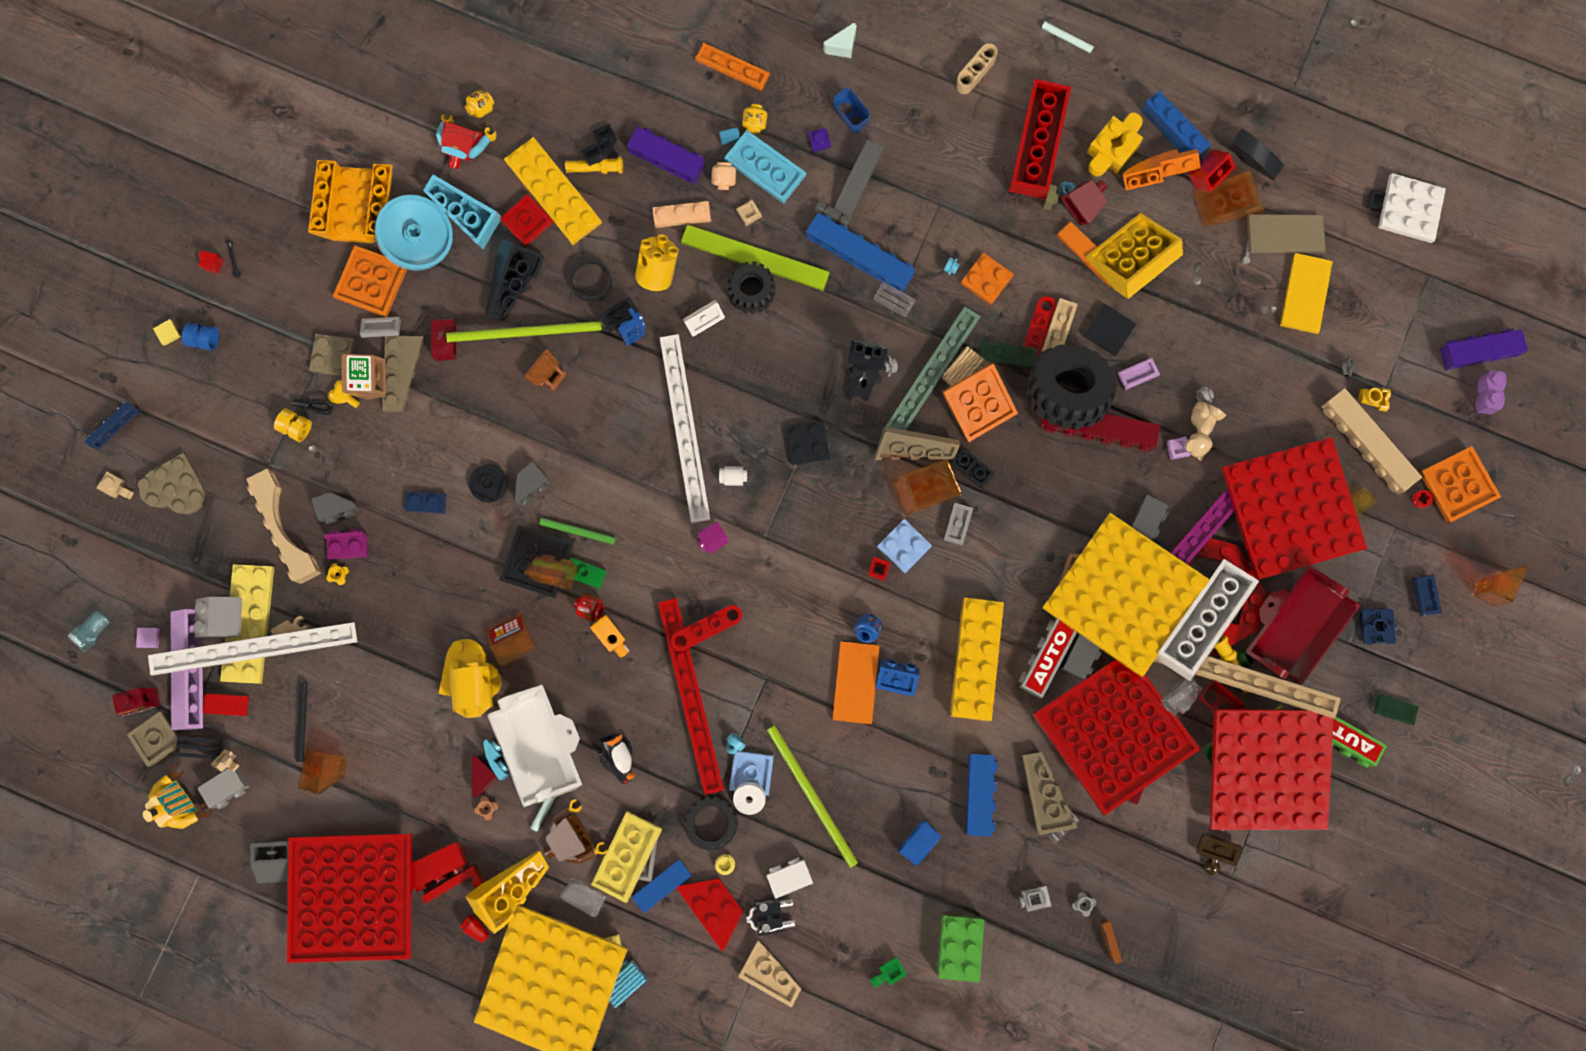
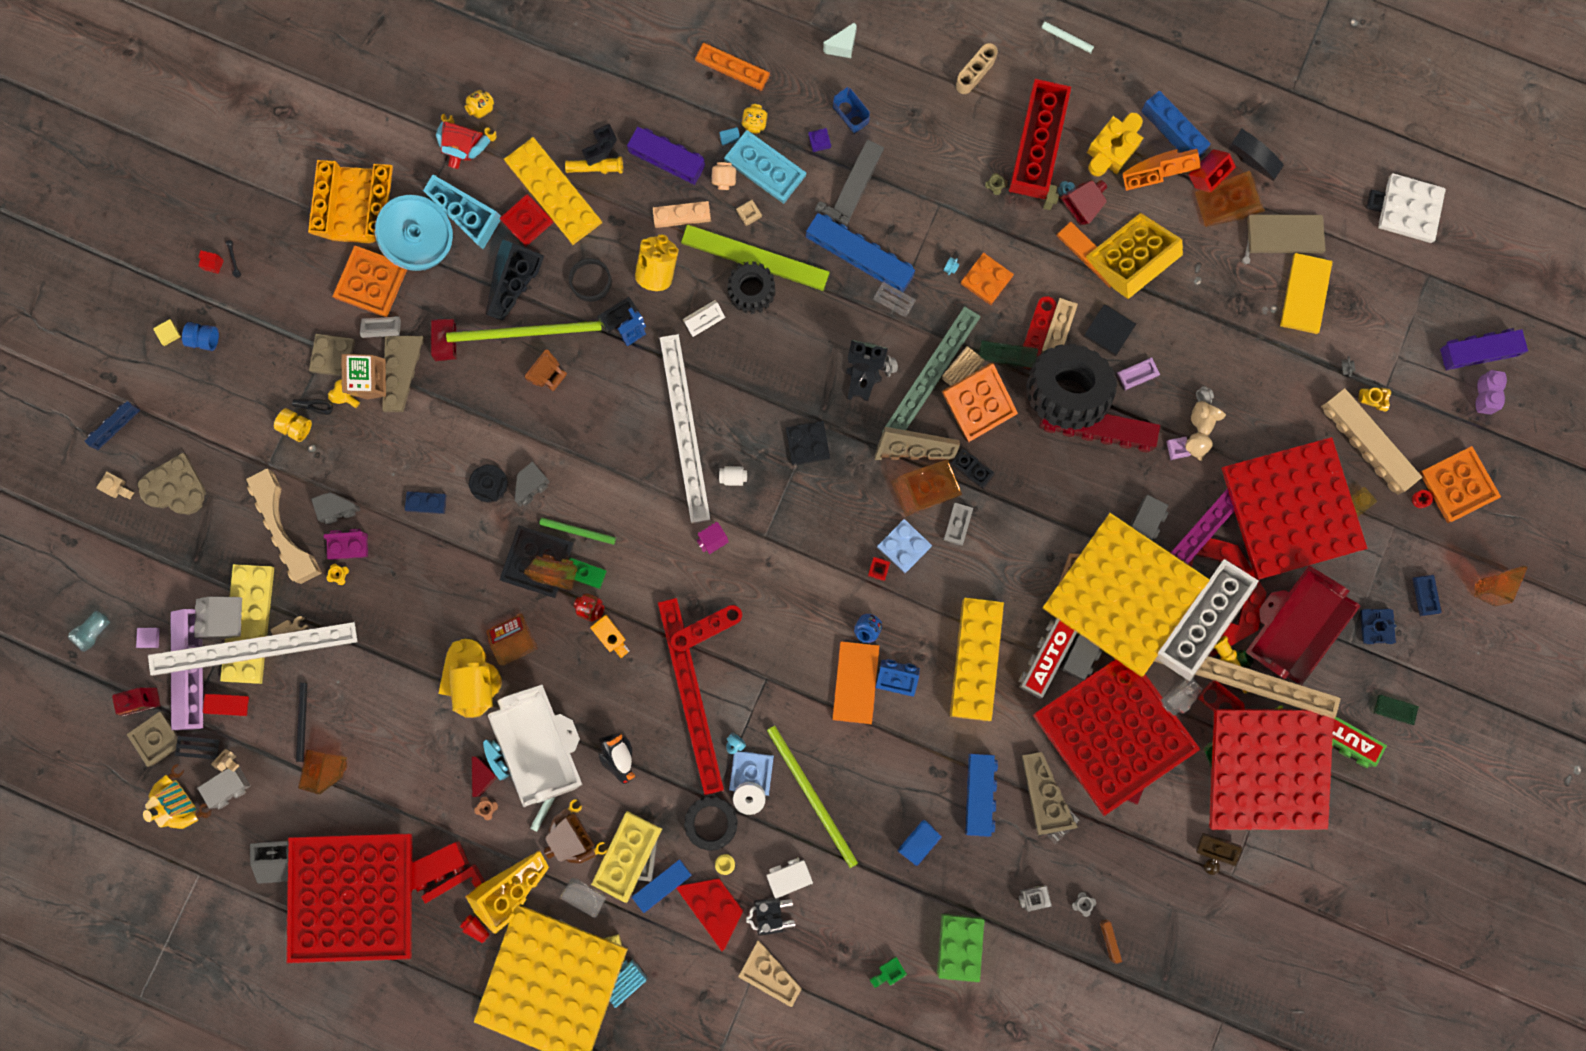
none -> olive plate [985,173,1008,195]

